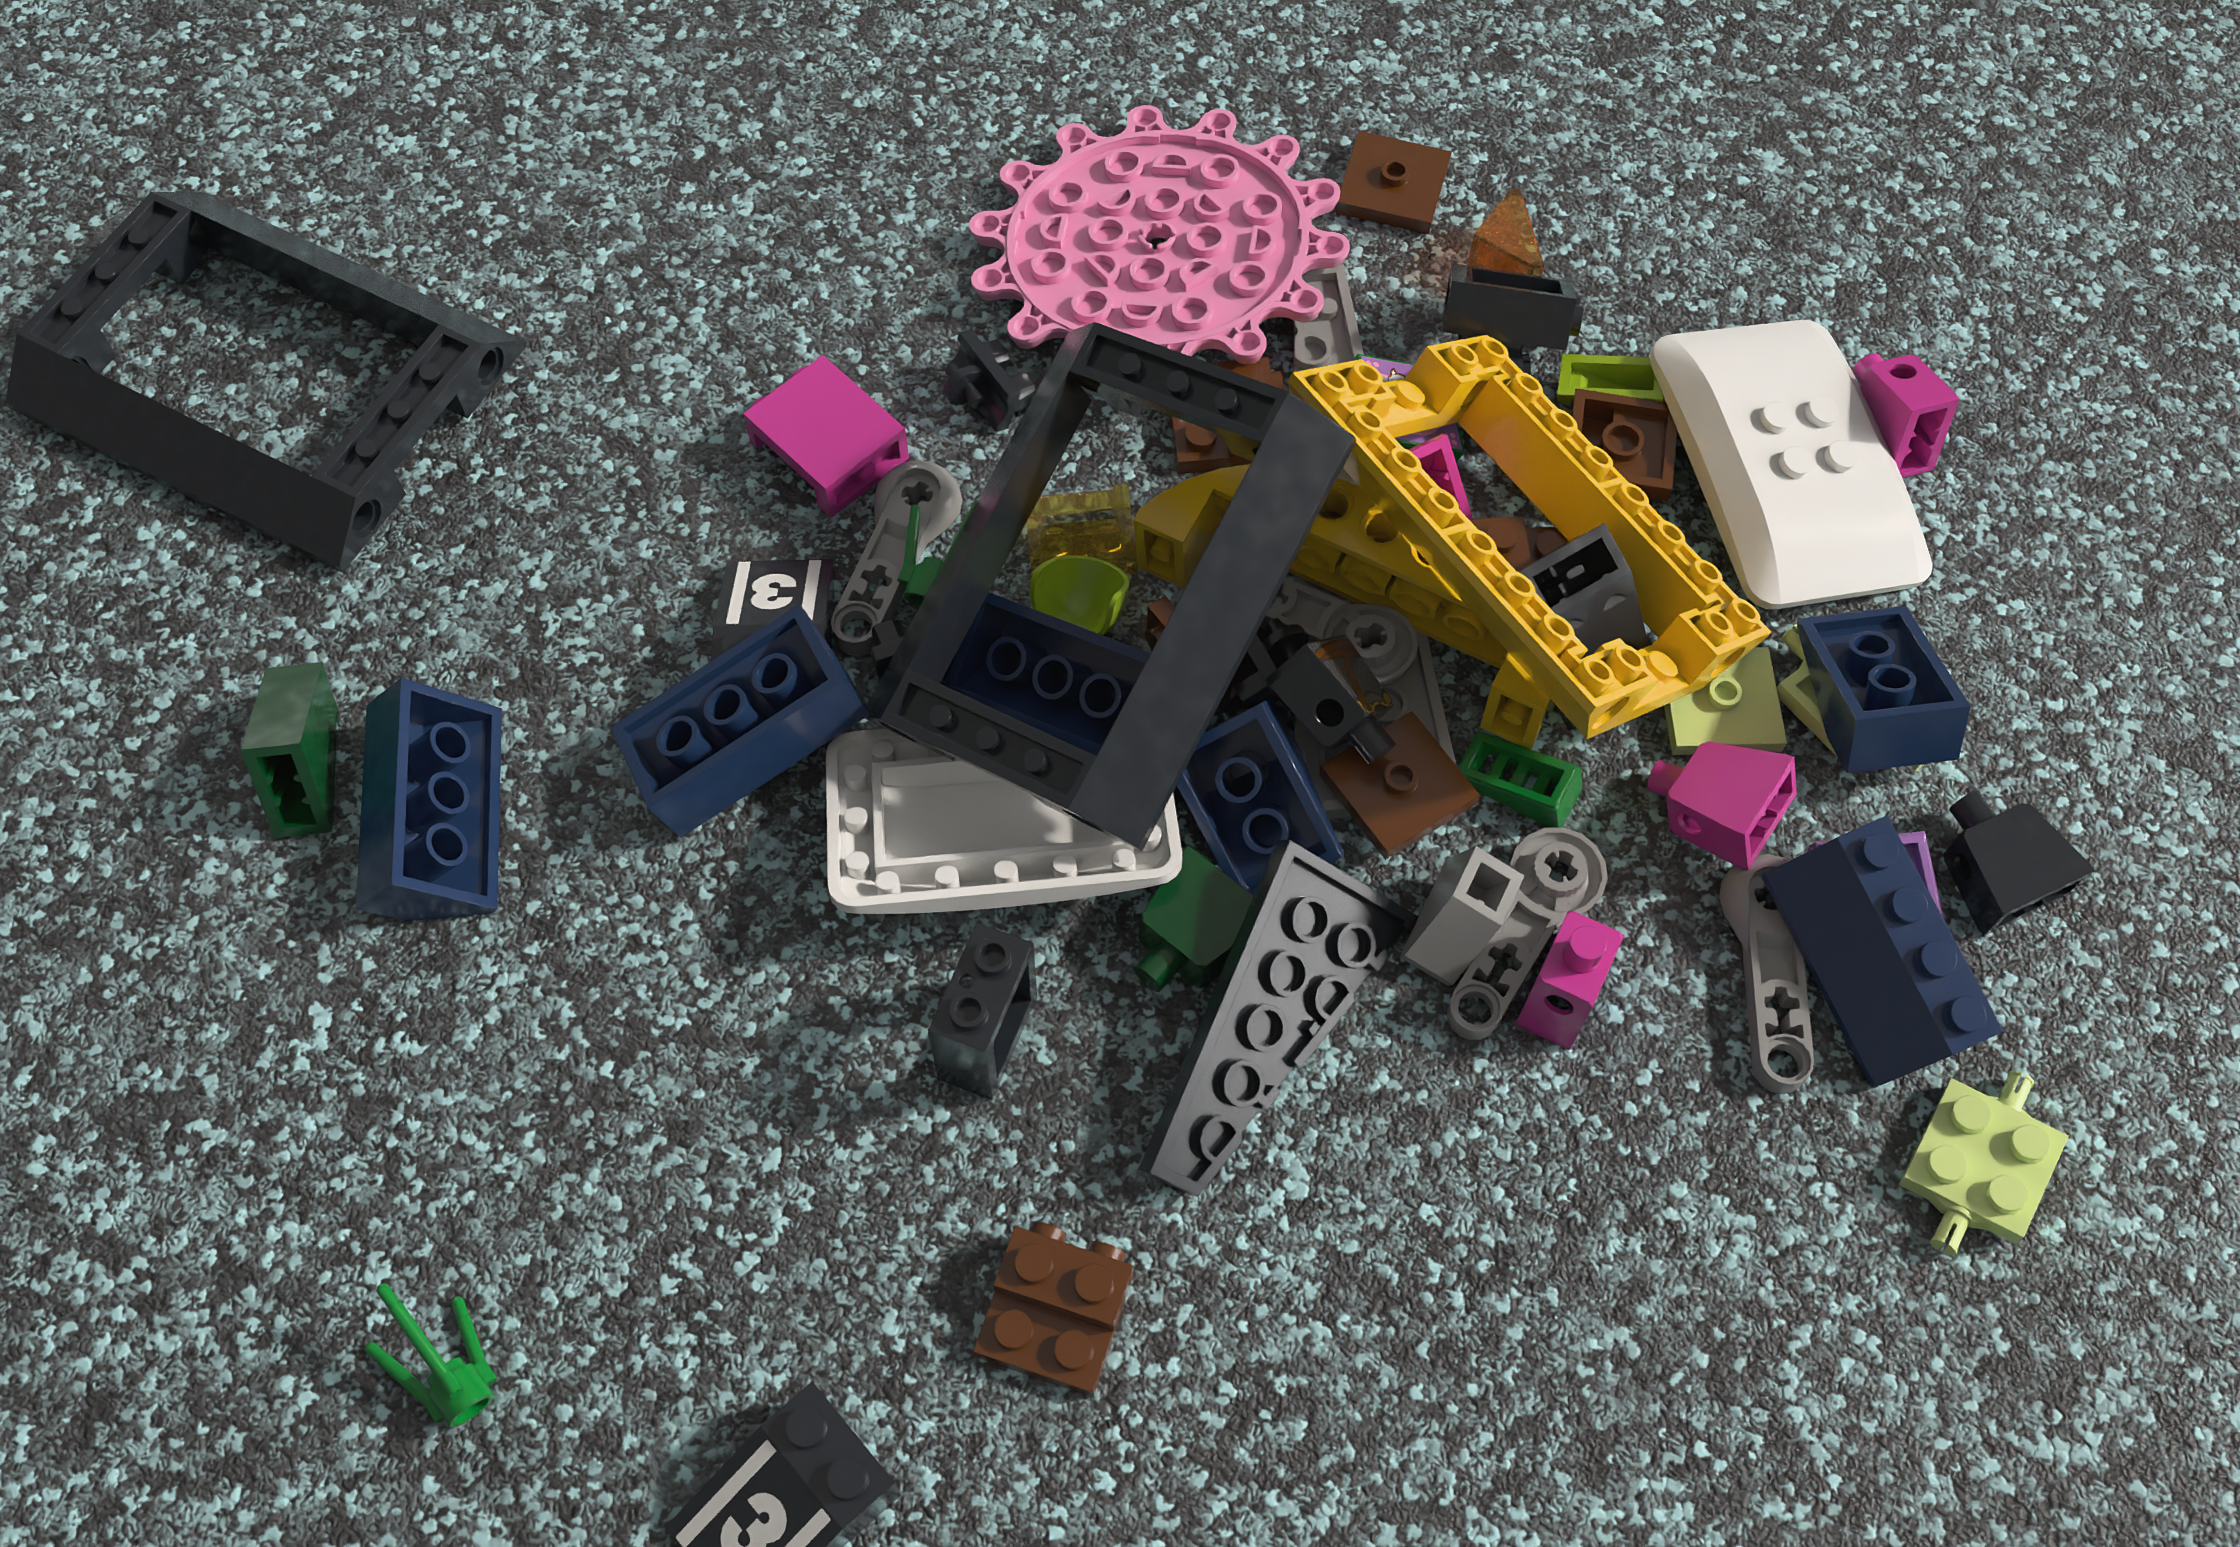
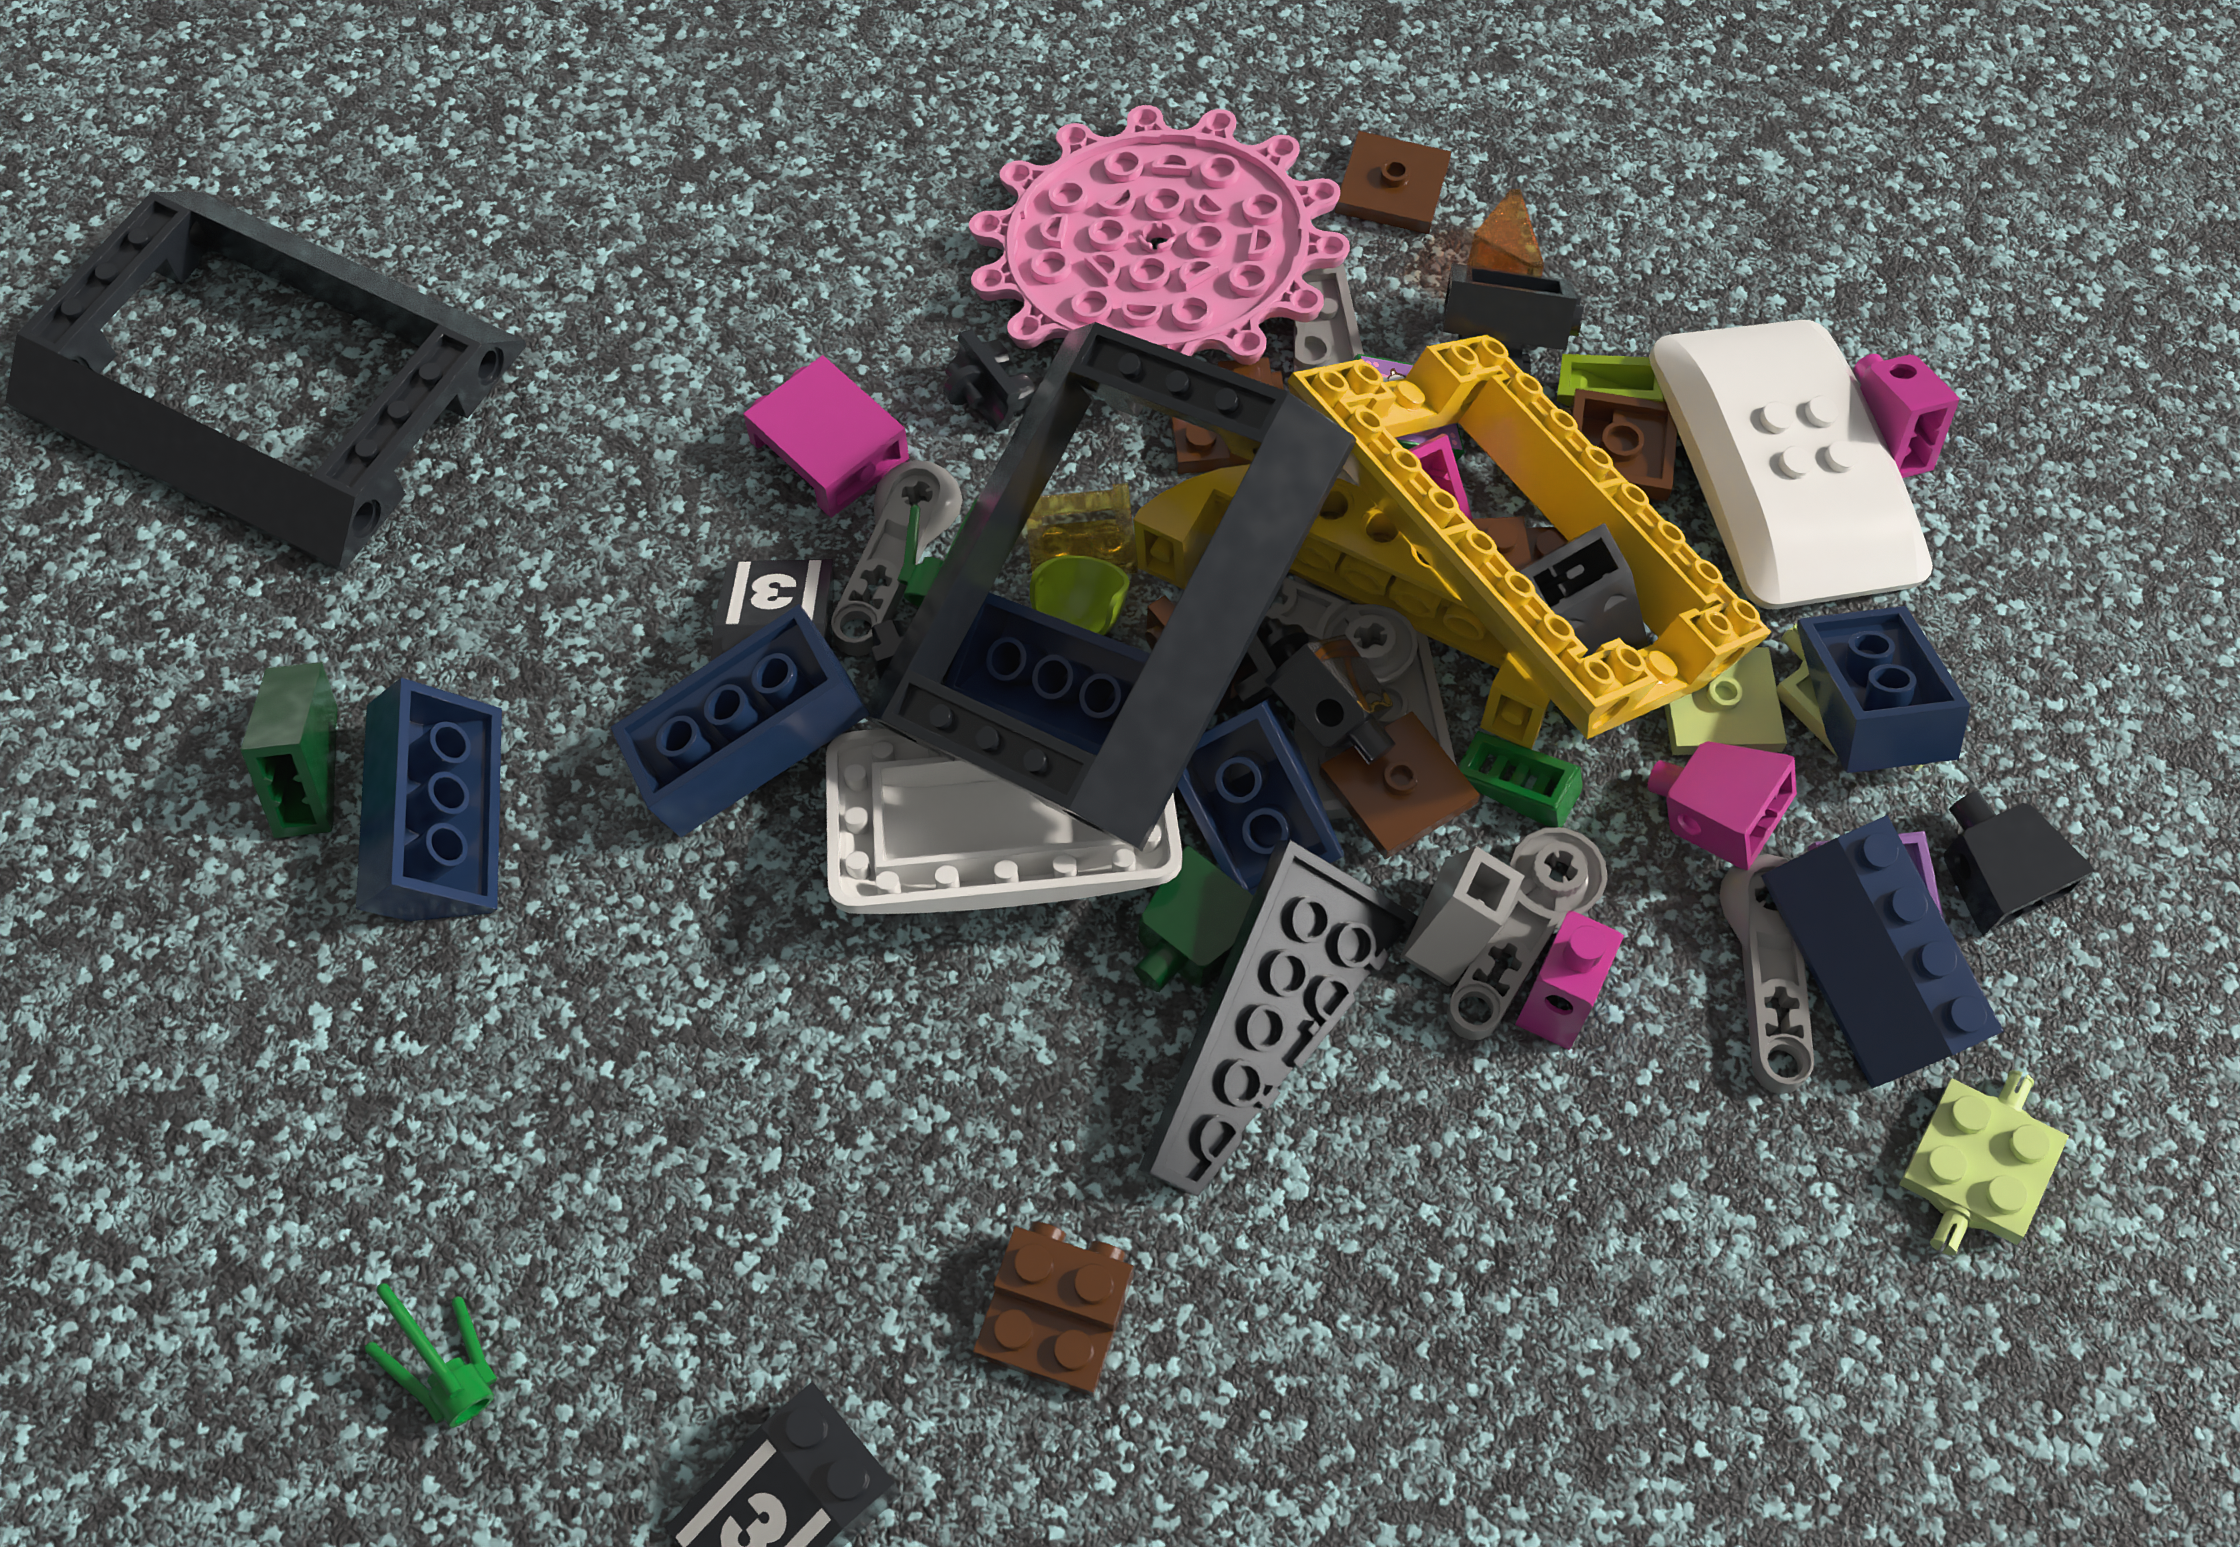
black window [928,922,1037,1101] -> none

